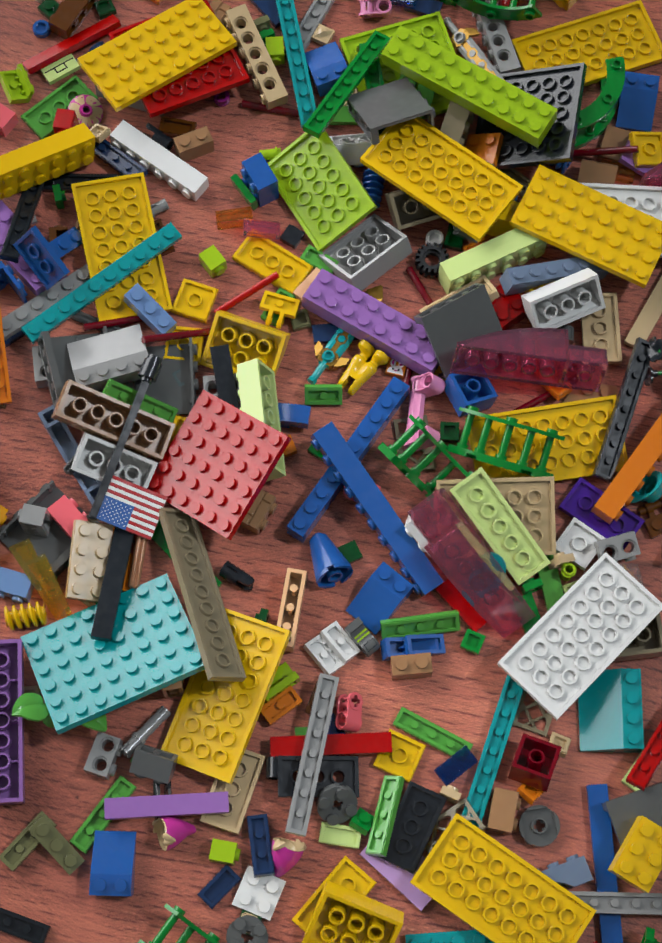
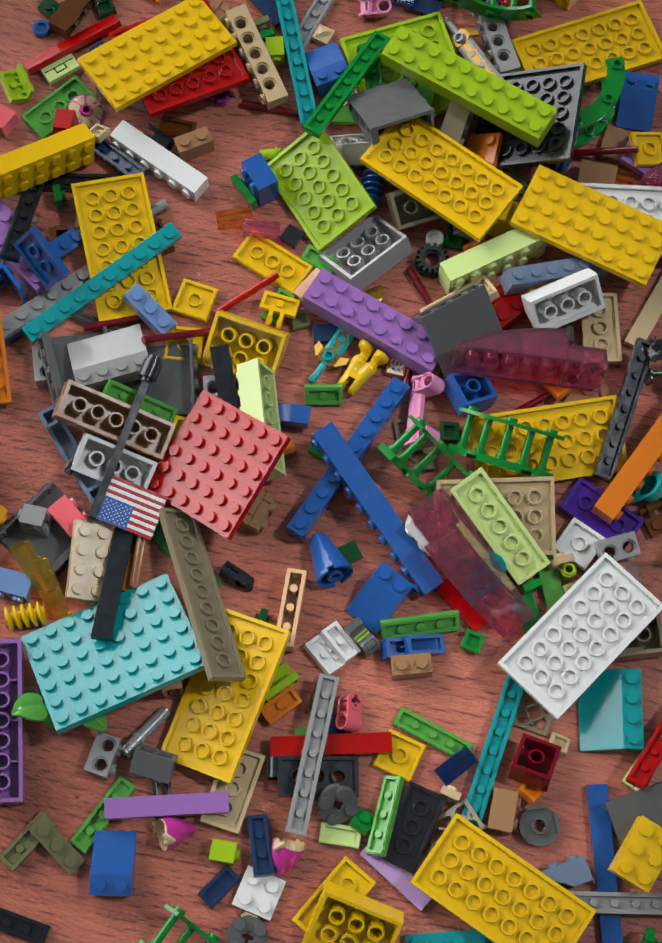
lime brick [198,244,227,278] -> none

